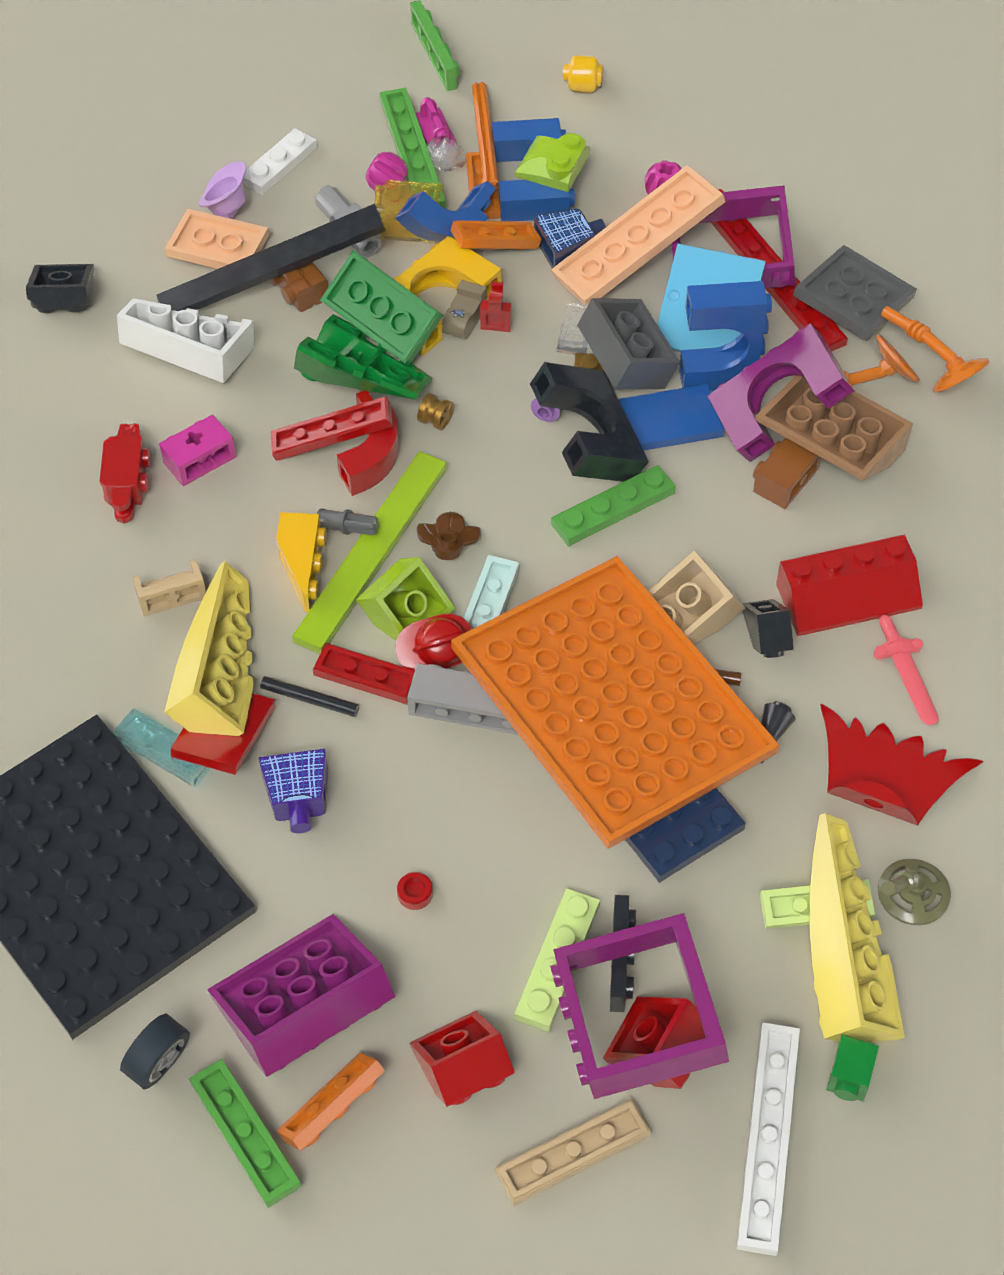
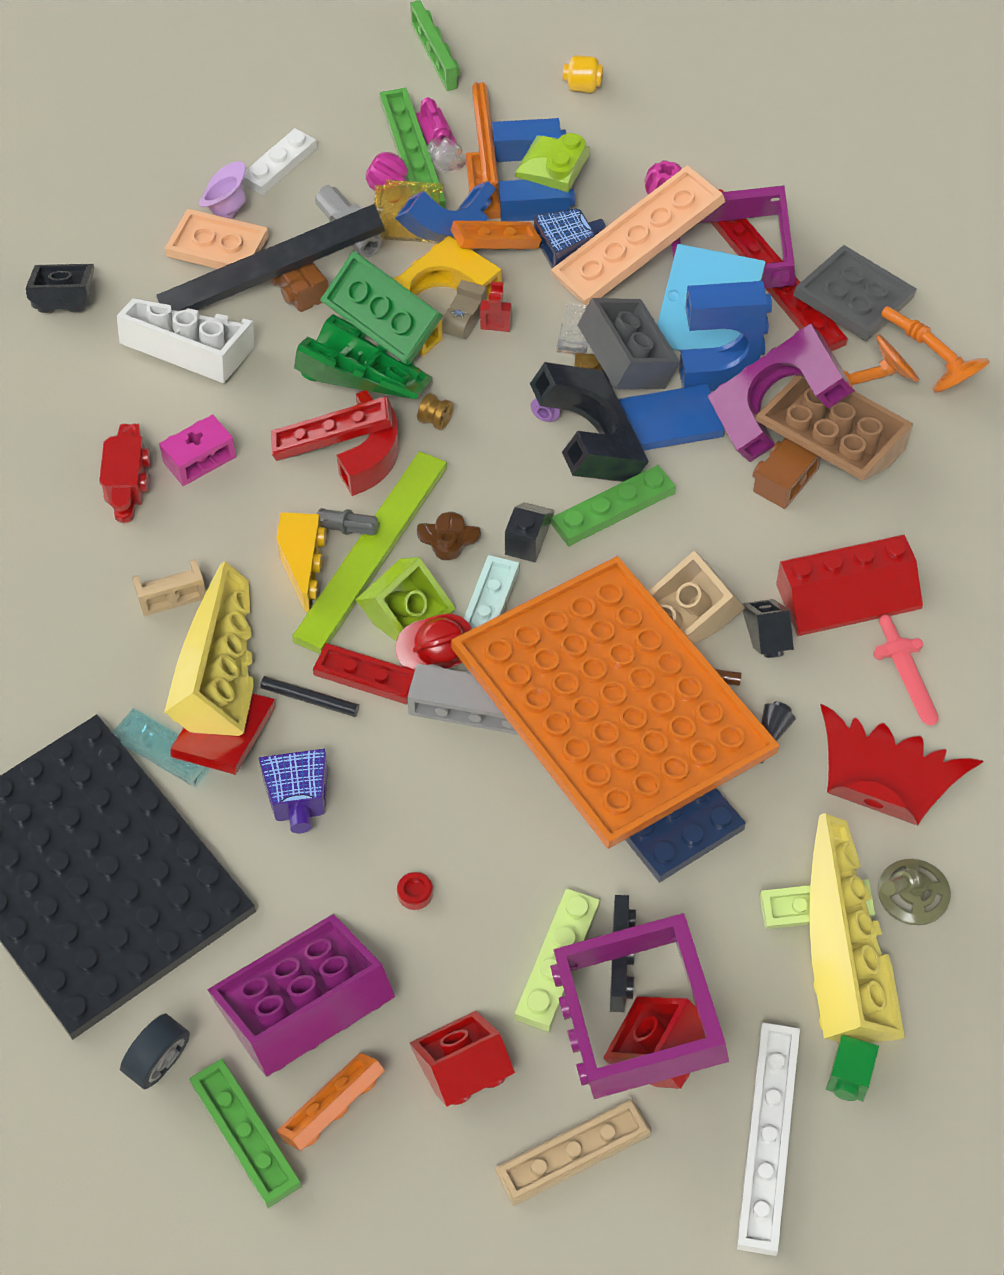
none -> black slope [505,502,554,563]

